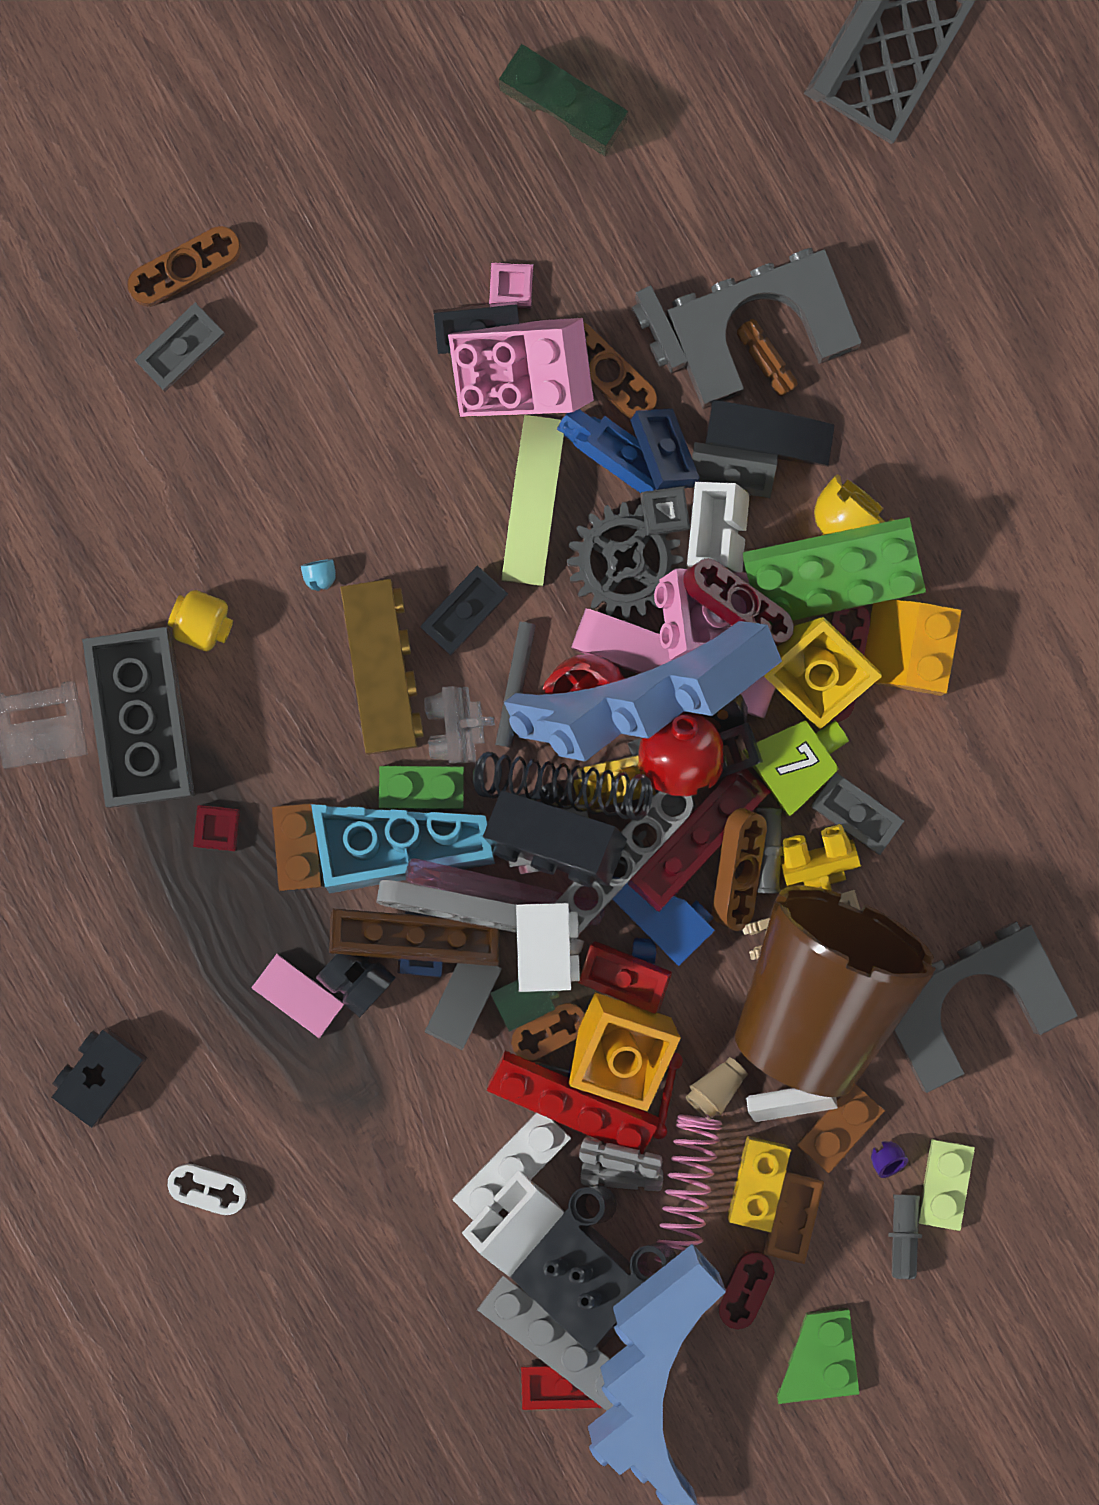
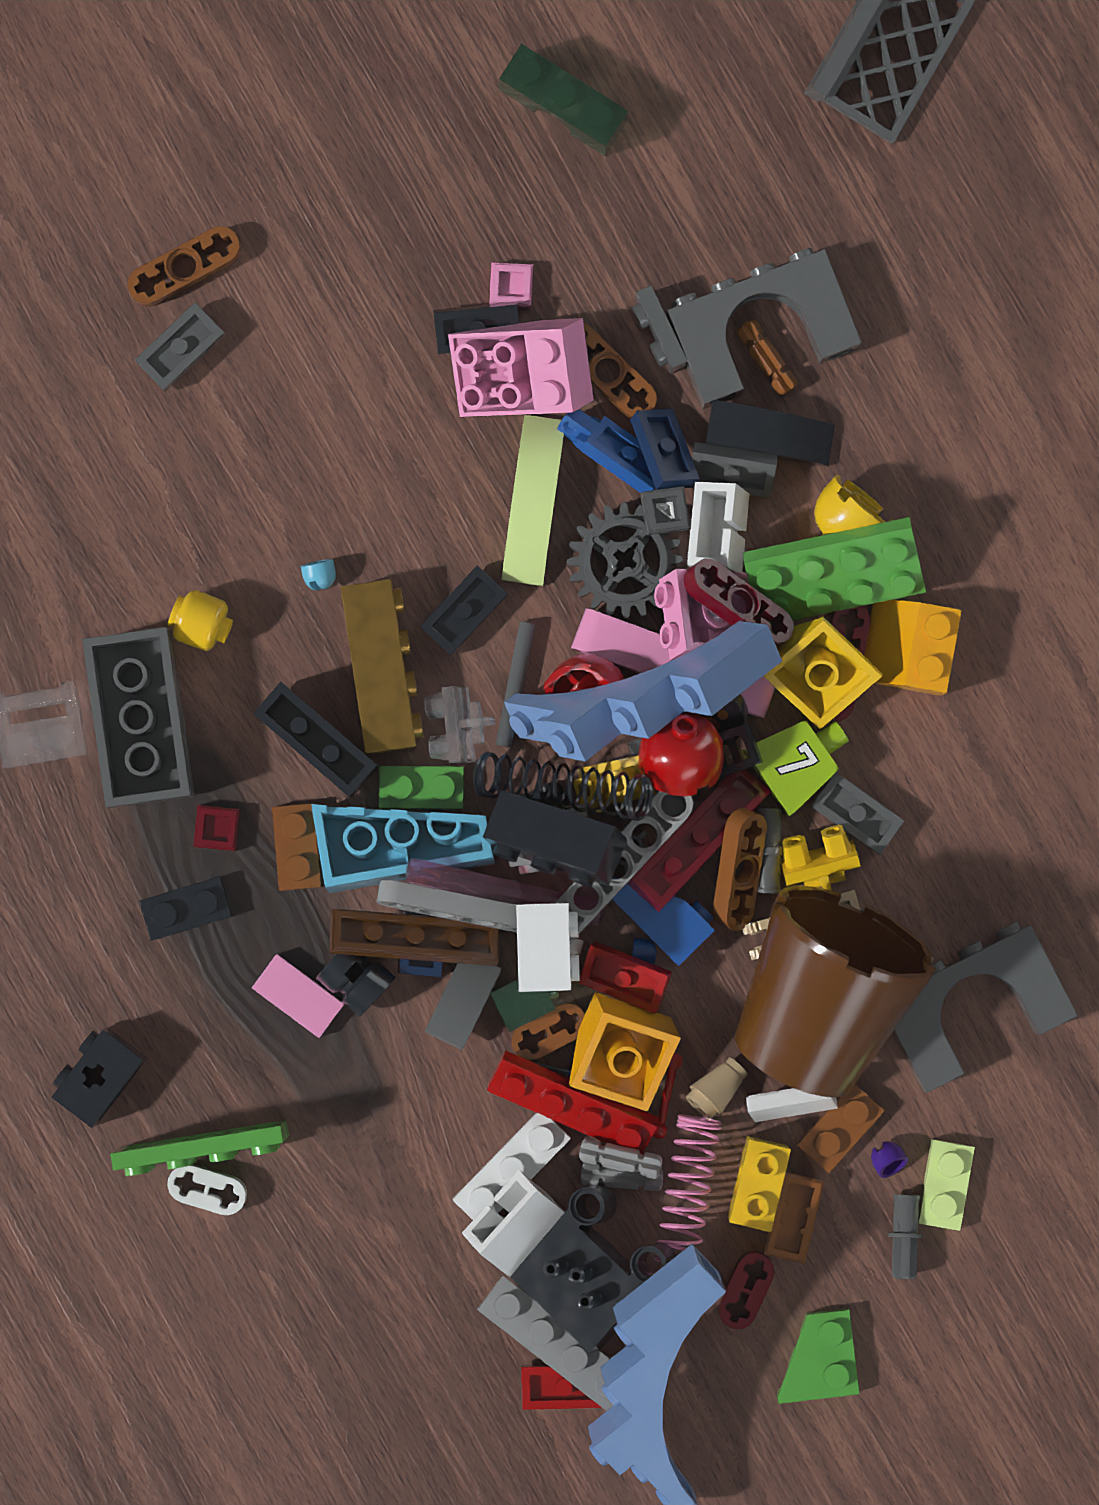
none -> bright green plate [110,1120,289,1176]
none -> black plate [139,877,233,941]
none -> black brick [253,682,379,798]

